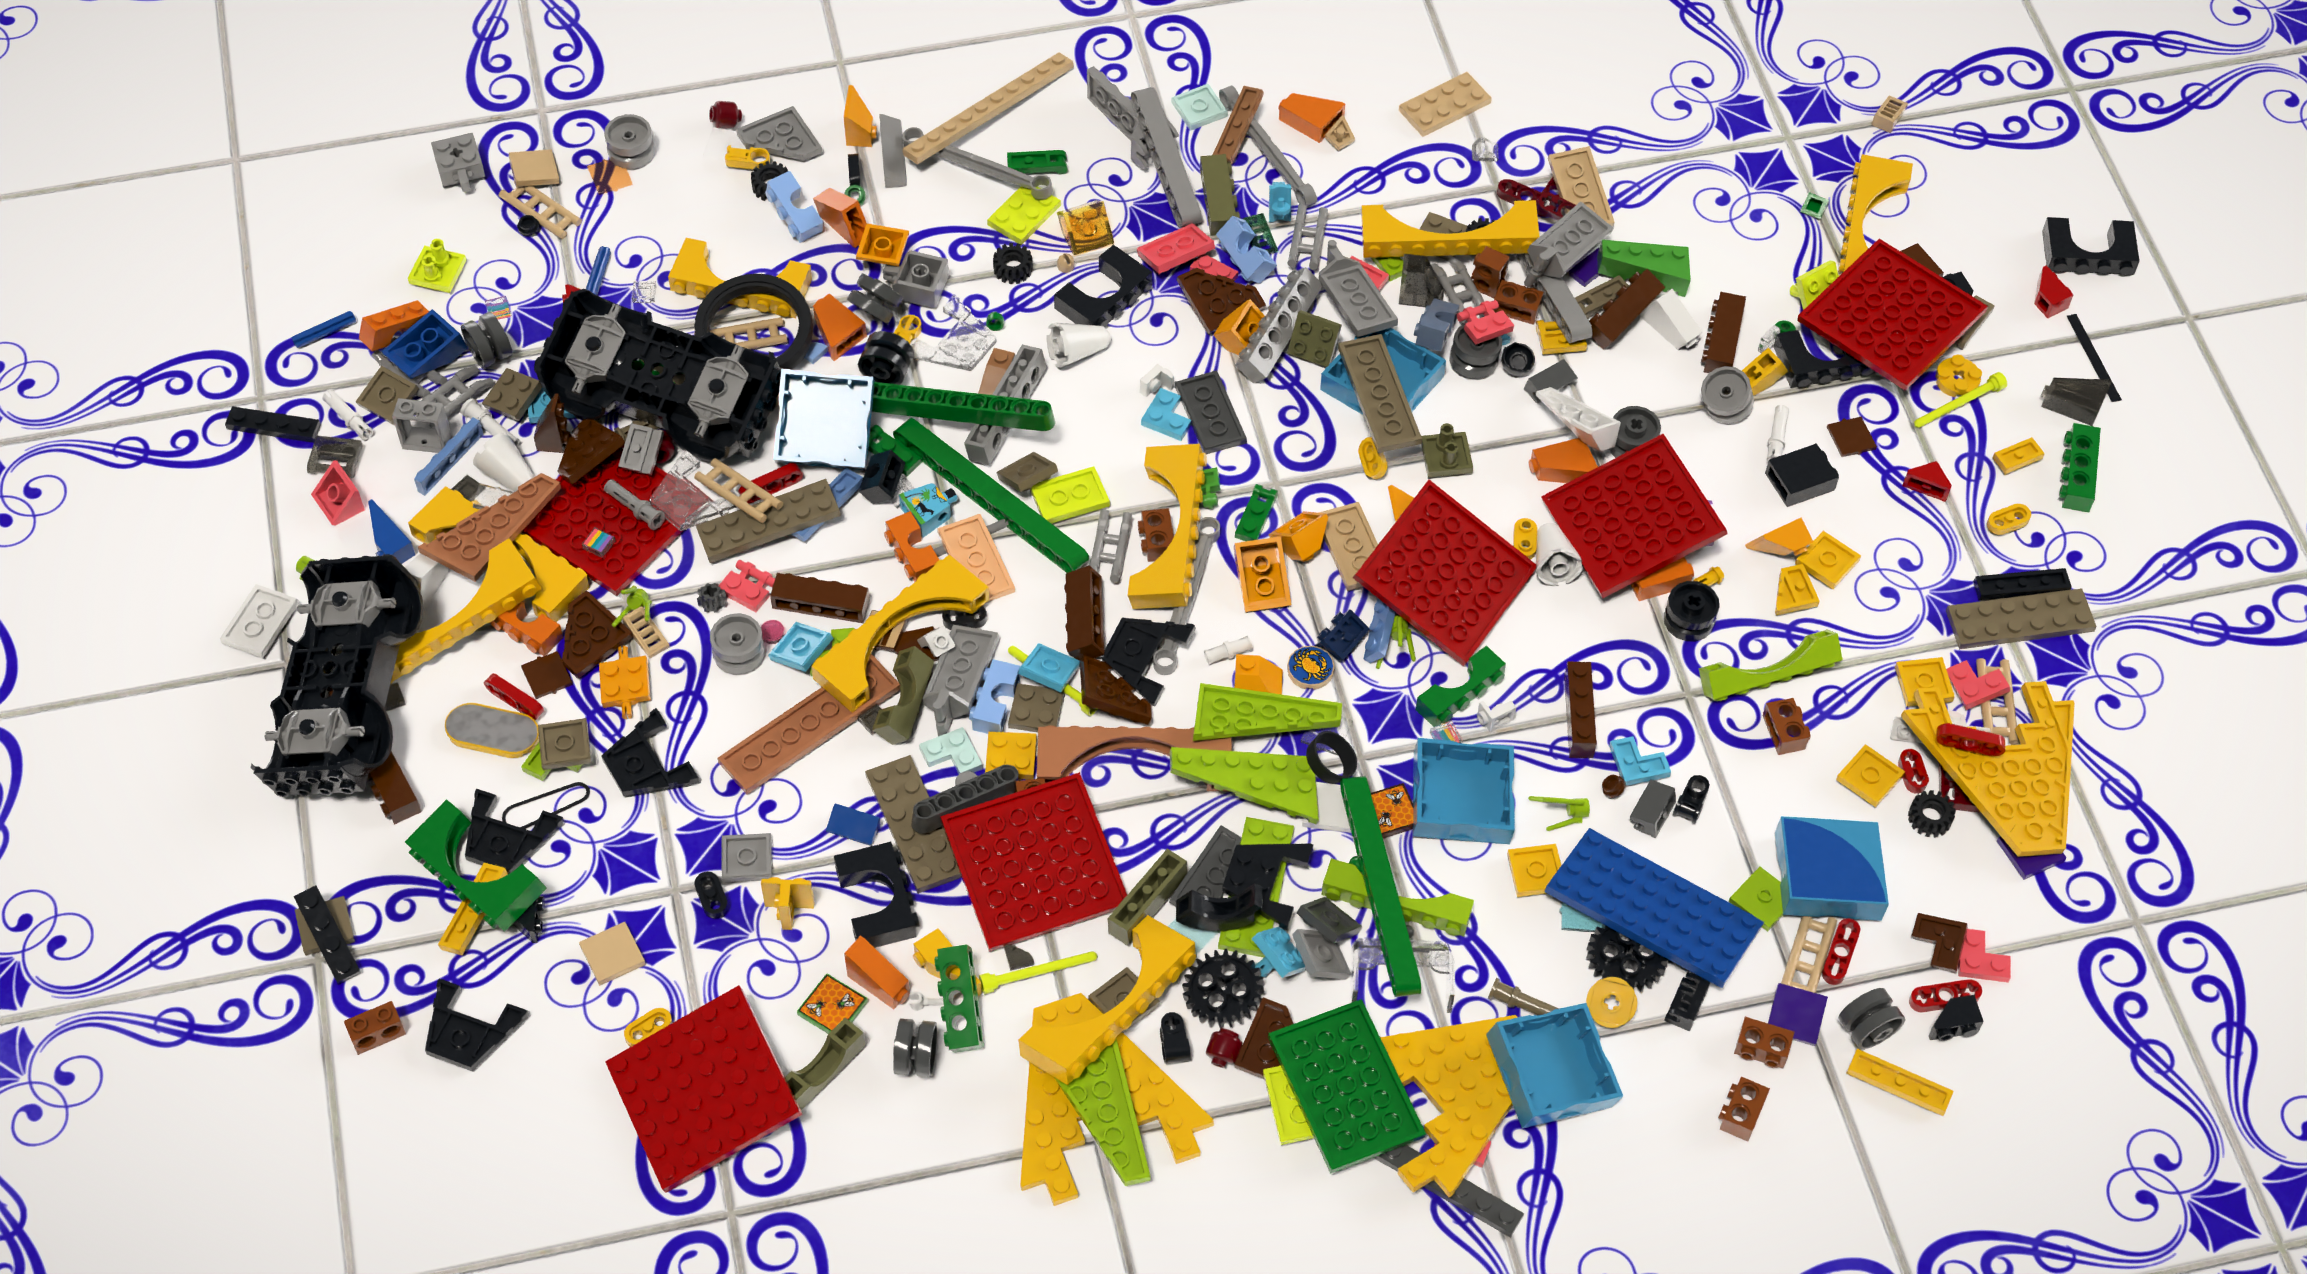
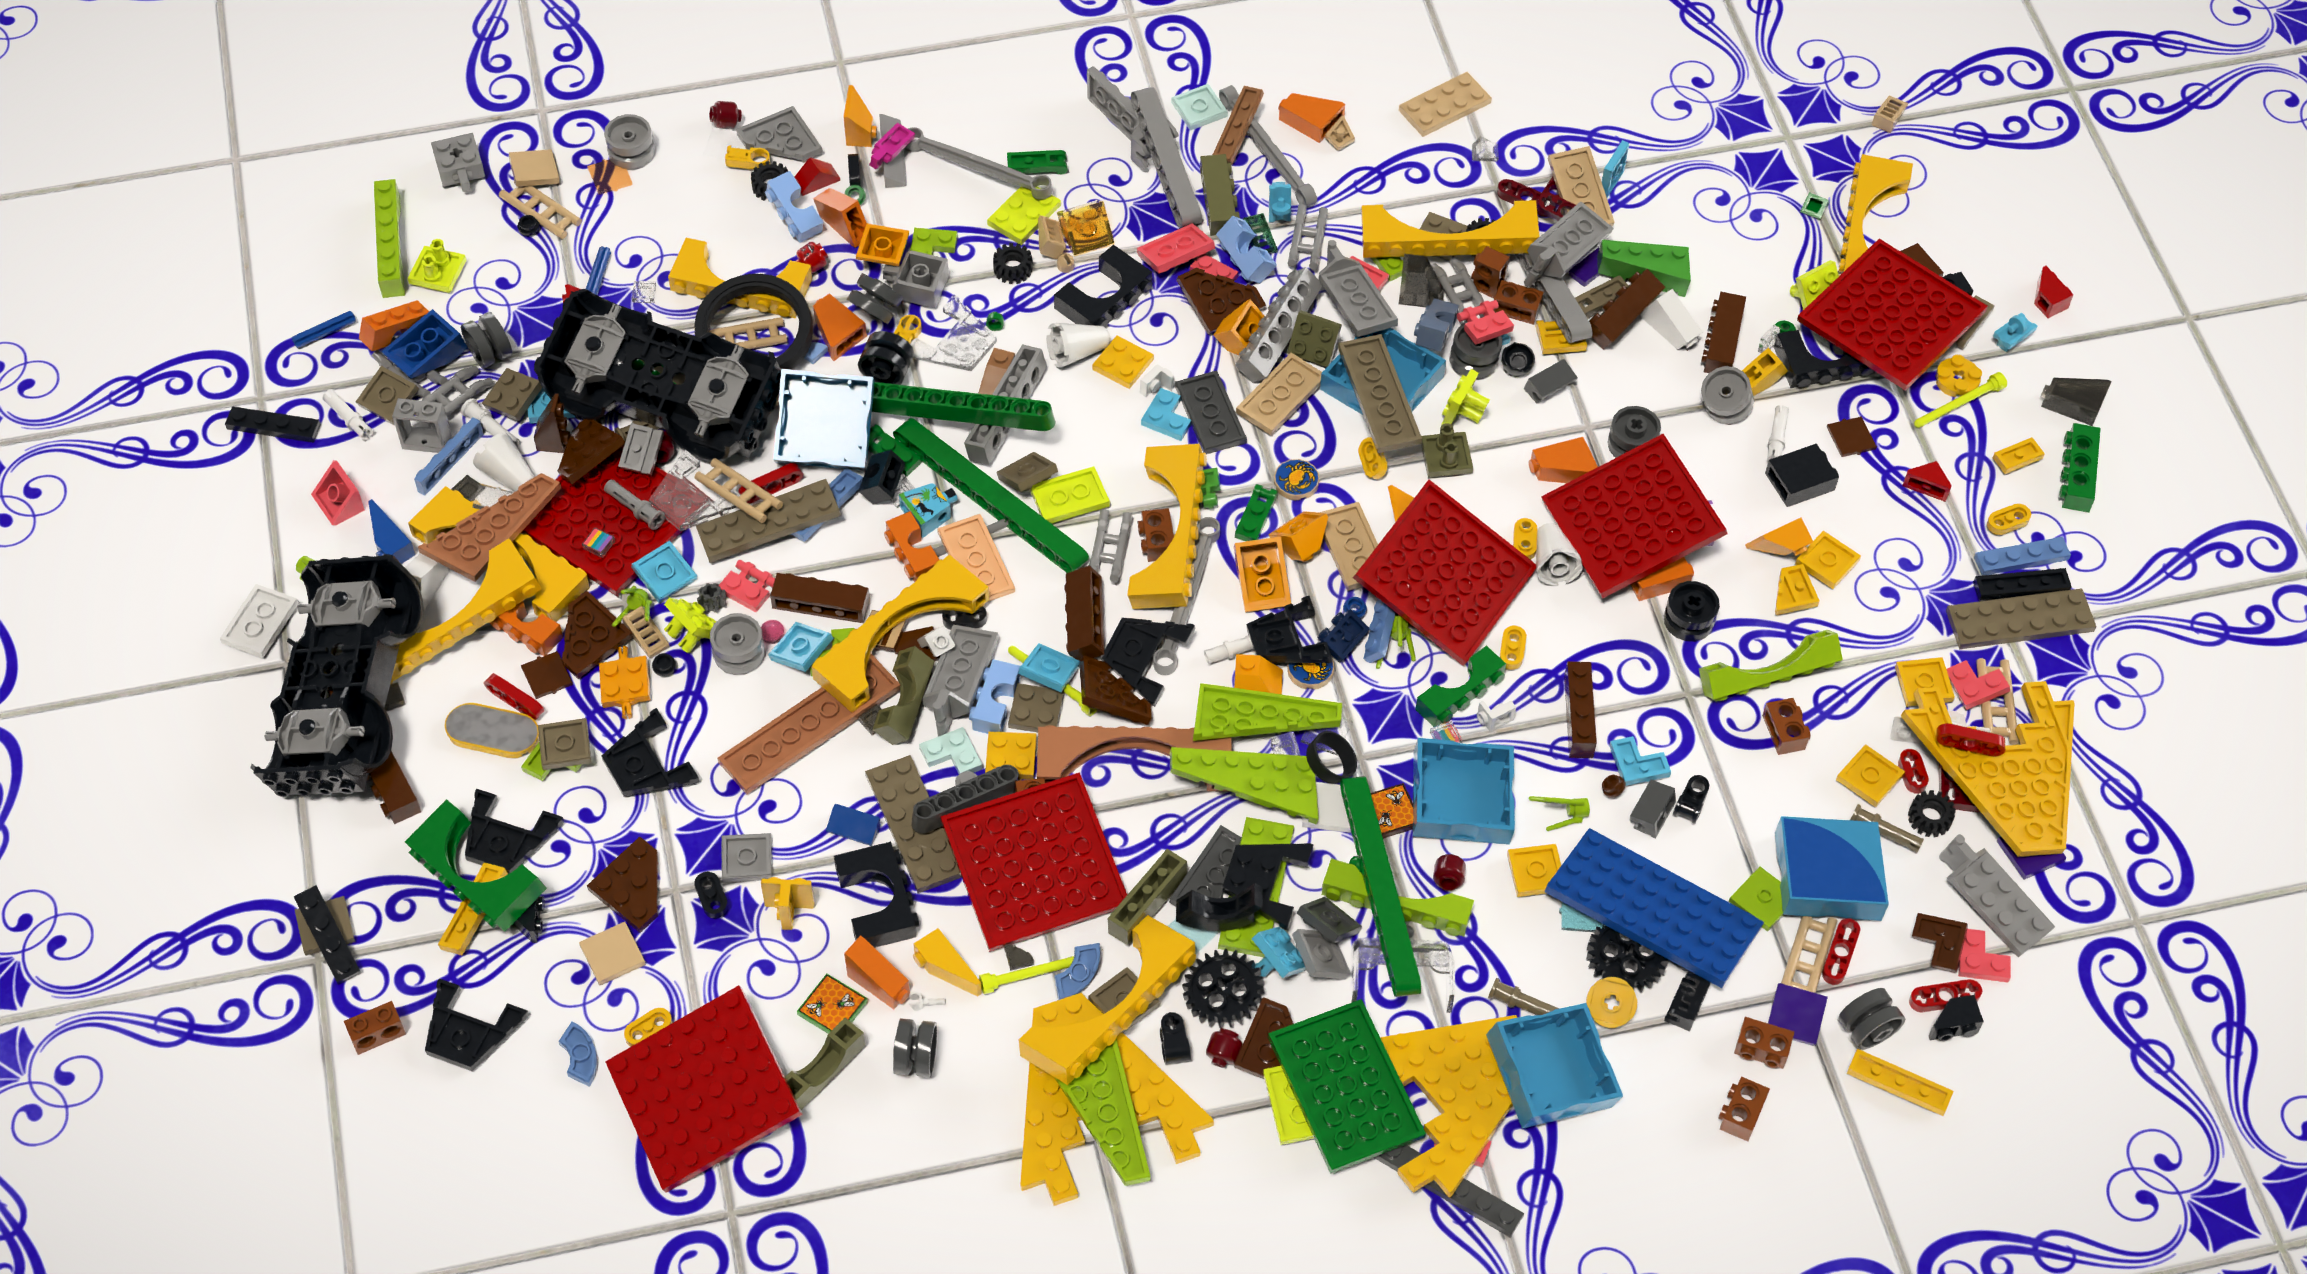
clear smoke plate [307,435,363,478] -> none
clear tile [485,296,512,320] -> none
black piece [502,782,590,829] -> none
tan plate [903,52,1074,165] -> none
green brick [934,944,984,1053] -> none
white wedge [1536,387,1621,452] -> none
yellow pin [1693,566,1724,587] -> none
black arch [2042,217,2140,275] -> none
black sticker [2067,314,2122,402] -> none
none -> lime arch [374,179,405,298]
none -> medium blue tile [558,1021,597,1087]
none -> reddish brown plate [586,836,658,933]
none -> medium azure tile [631,541,697,603]
none -> black plate [652,653,676,676]
none -> neon yellow plate [664,597,717,653]
none -> red slope [794,157,841,196]
none -> red head [796,242,829,274]
none -> dark pink hinge [869,122,915,169]
none -> lime plate [910,227,958,255]
none -> tan slope [1038,215,1066,259]
none -> medium blue tile [1054,943,1100,1000]
none -> yellow plate [1092,335,1154,389]
none -> tan plate [1236,353,1322,436]
none -> black wing [1246,596,1332,663]
none -> clear slope [1270,732,1301,756]
none -> tile [1274,459,1320,500]
none -> blue plate [1343,597,1367,618]
none -> dark red head [1433,854,1466,891]
none -> neon yellow plate [1441,369,1490,425]
none -> yellow plate [1500,625,1527,670]
none -> medium azure tile [1601,140,1629,198]
none -> dark tan pin [1850,804,1924,853]
none -> light grey hinge [1939,834,2056,958]
none -> medium blue plate [1974,536,2071,575]
none -> medium azure hips [1993,312,2038,352]

